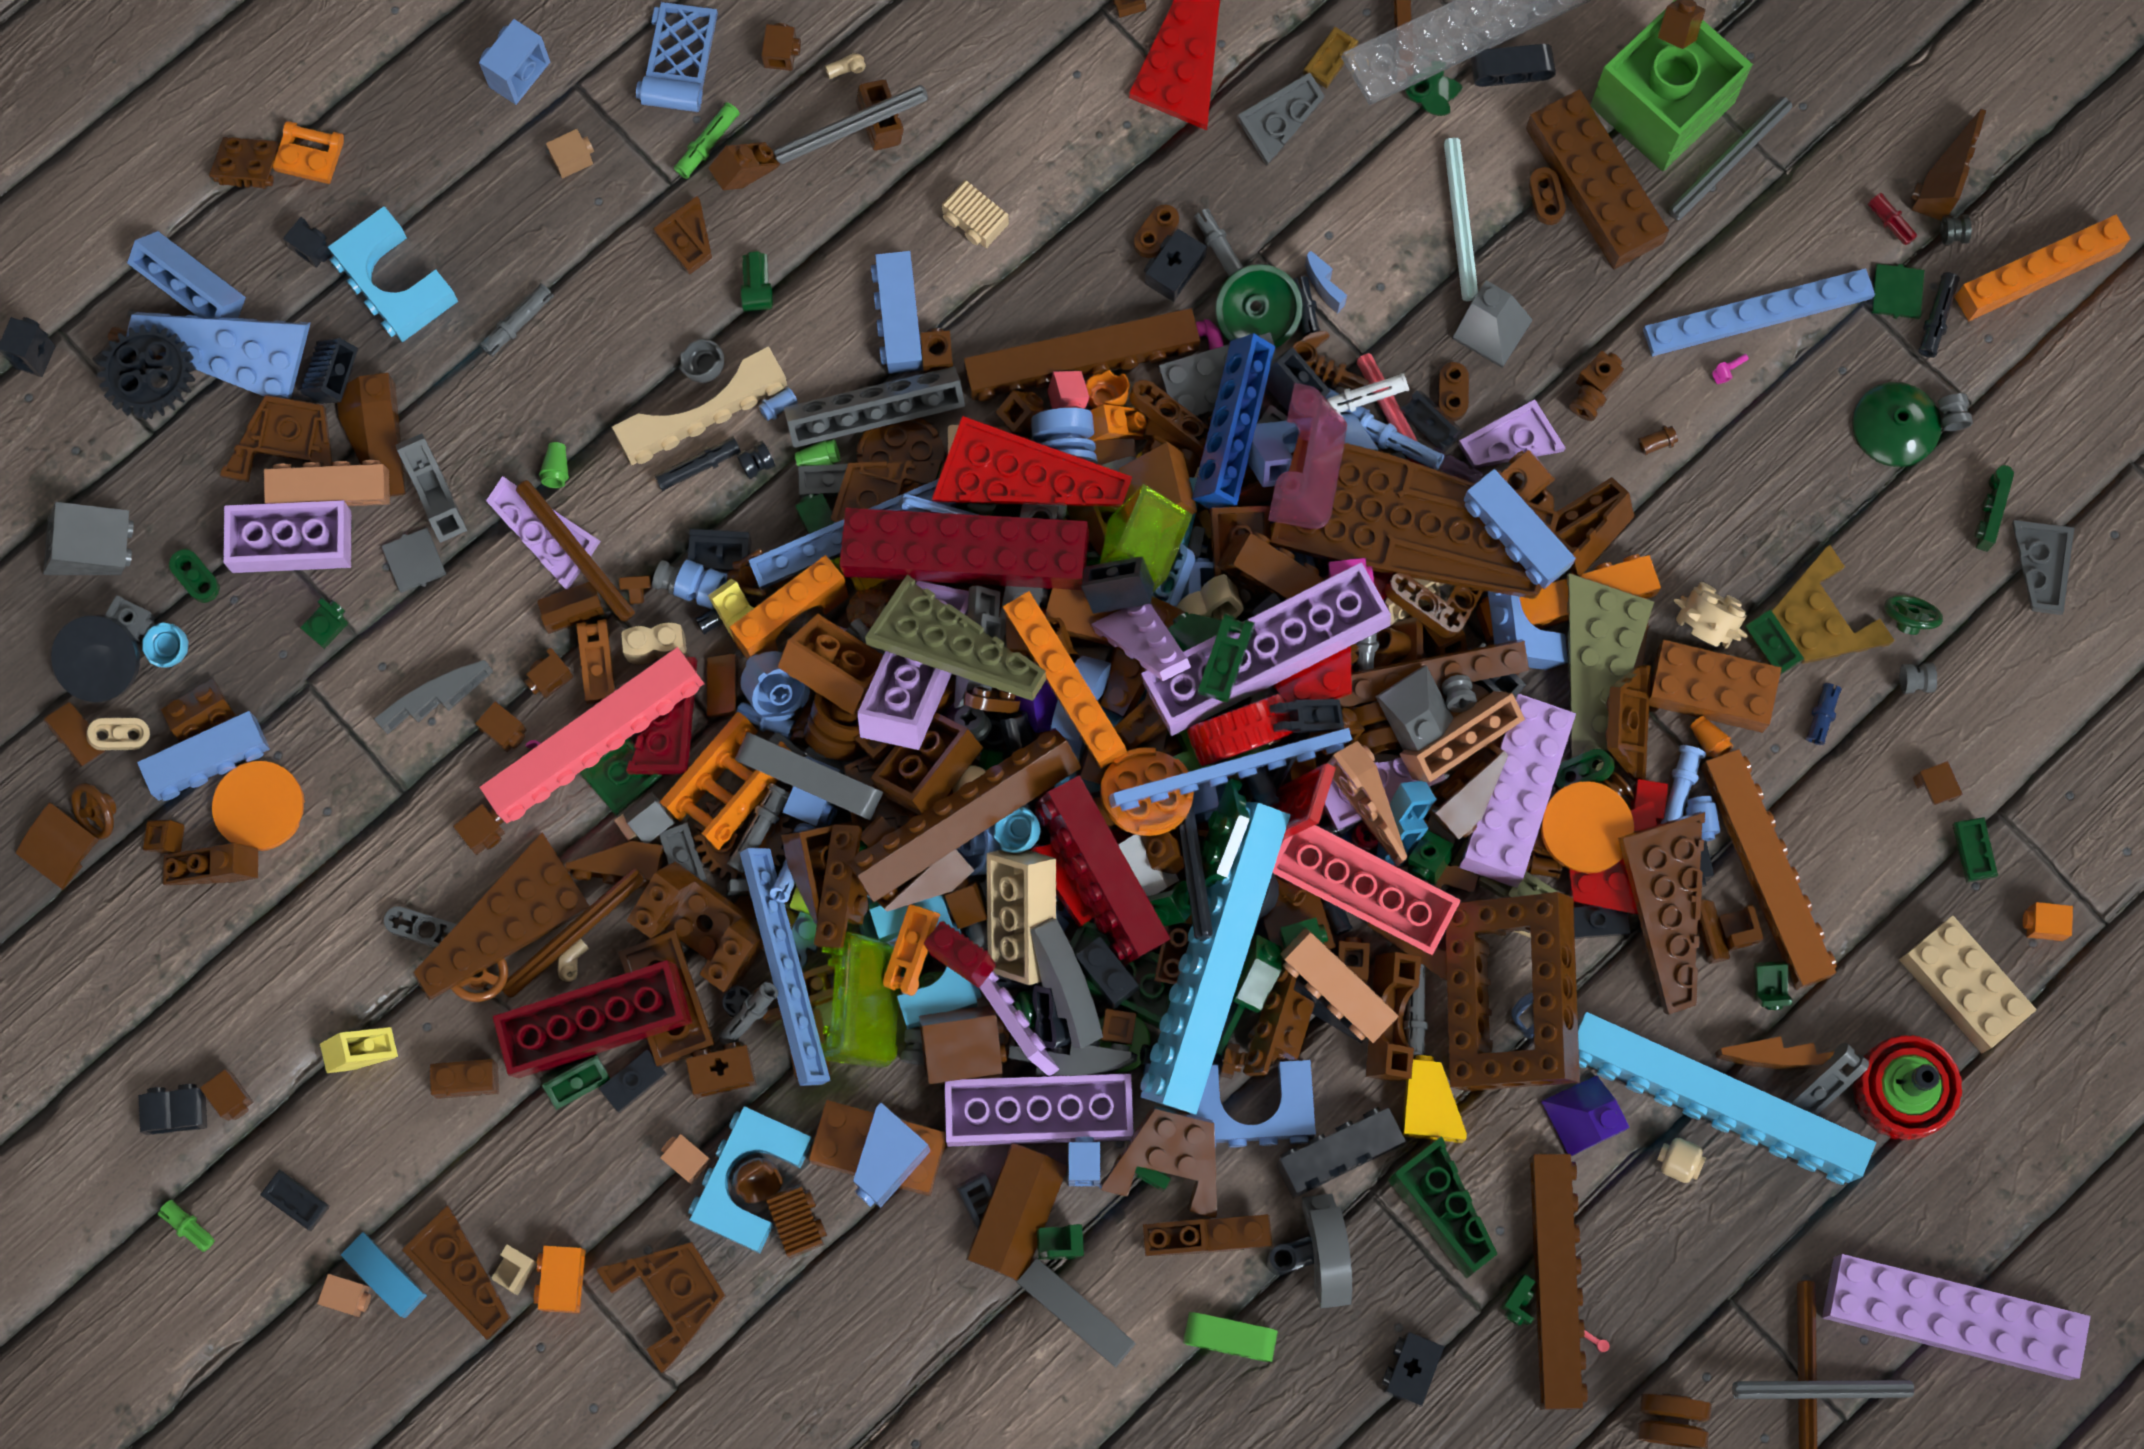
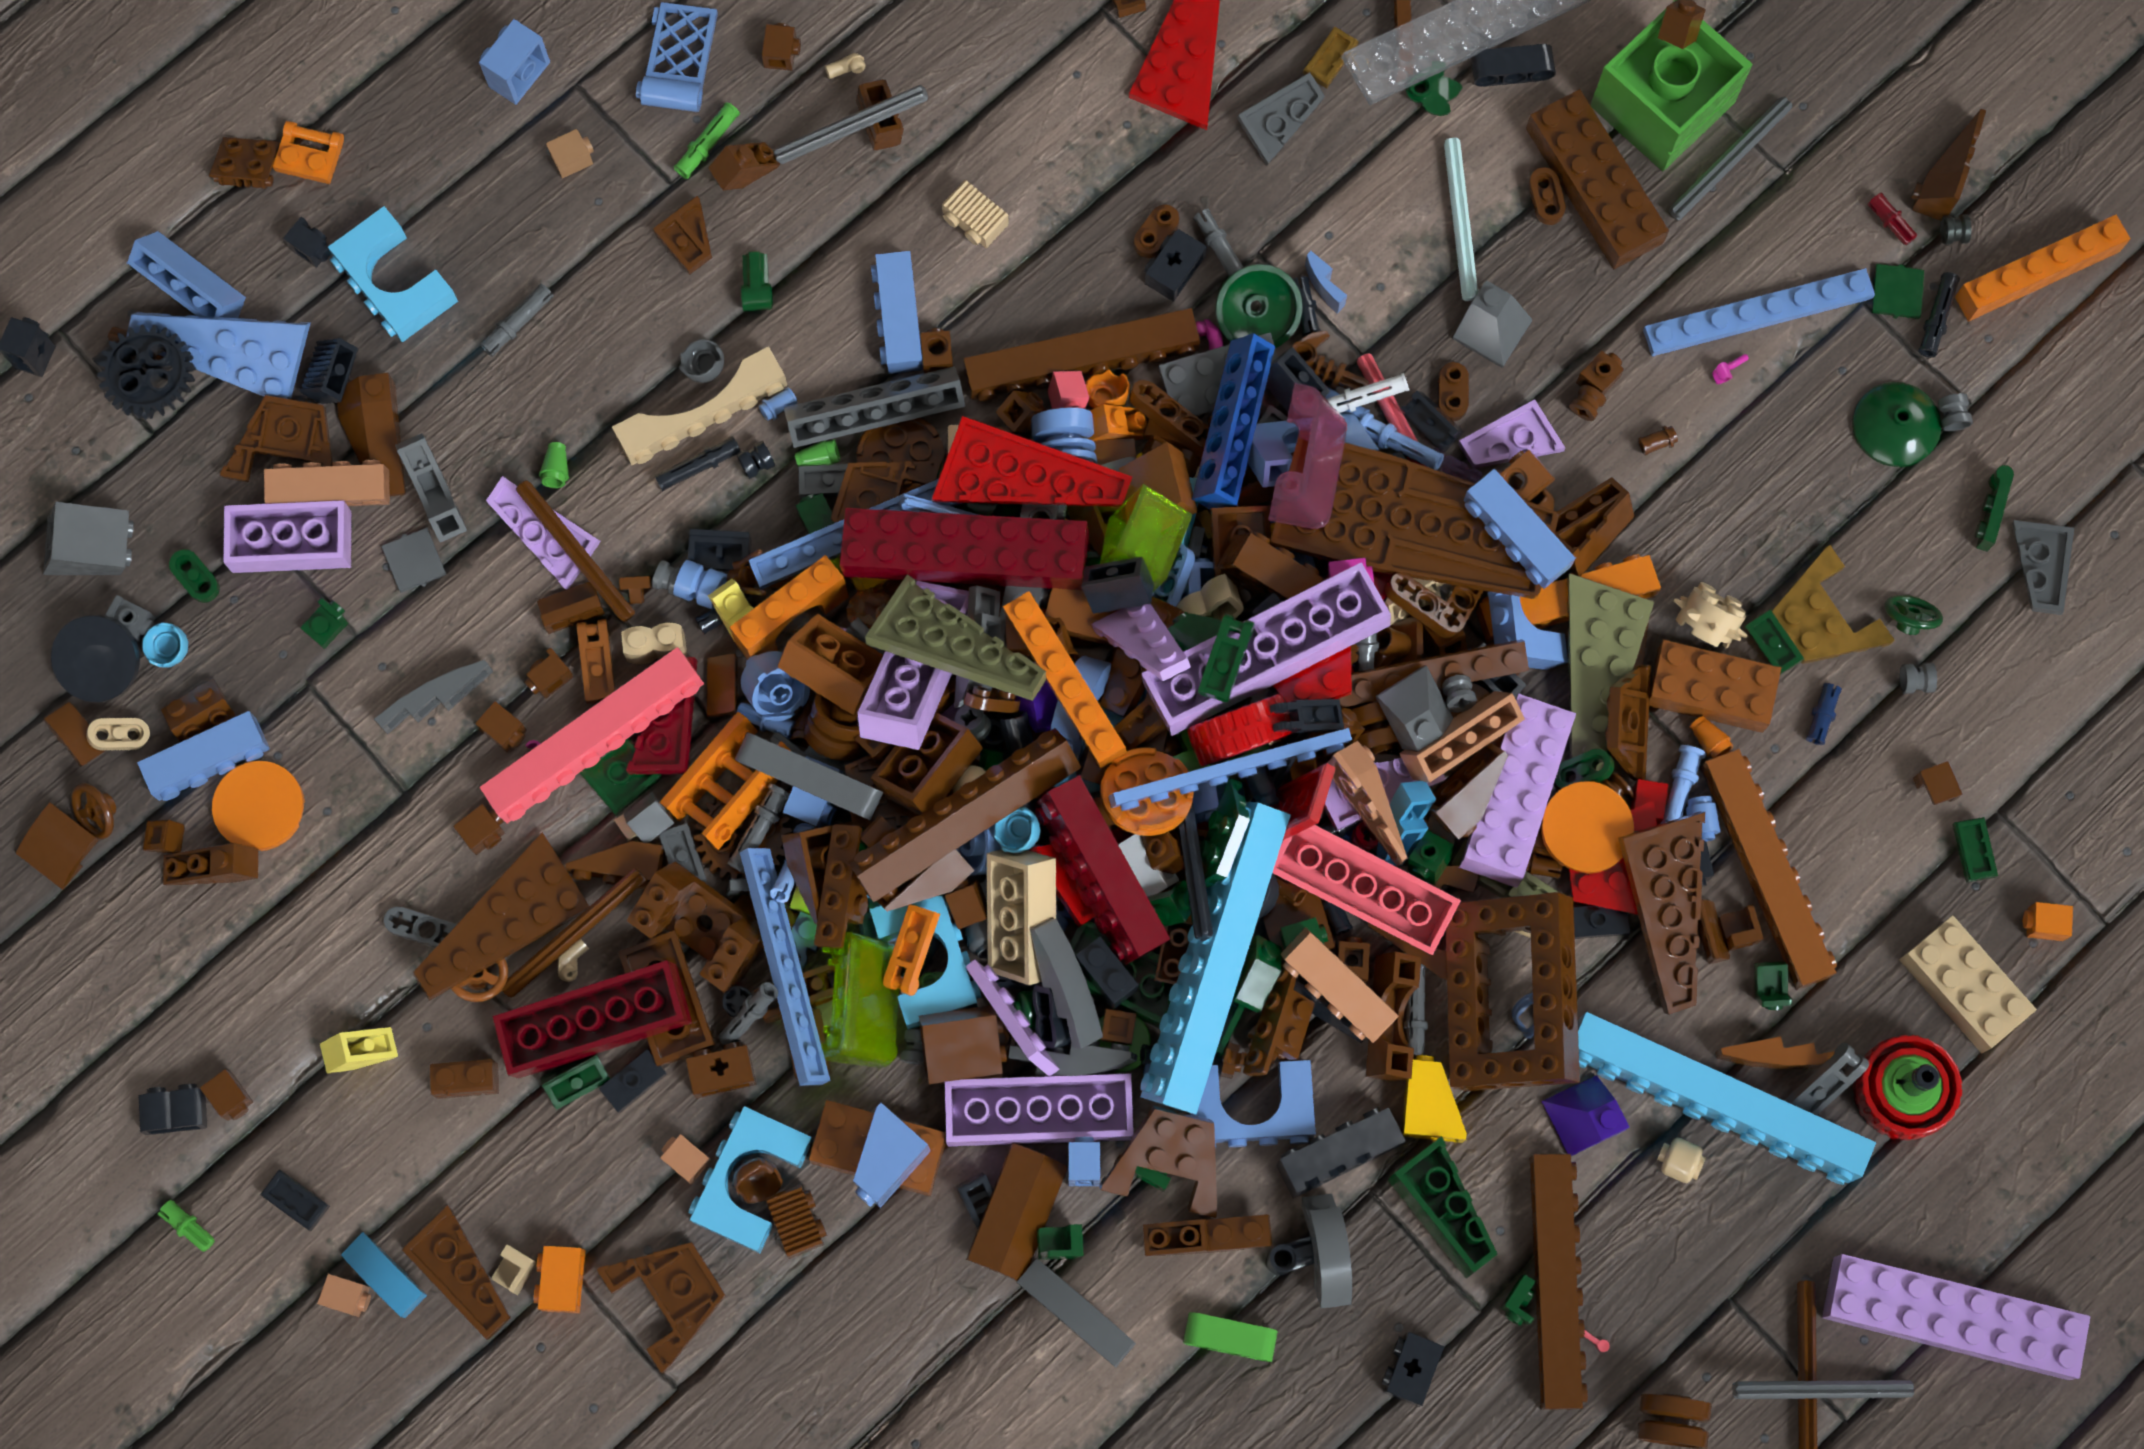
dark red brick [924,921,996,988] -> none

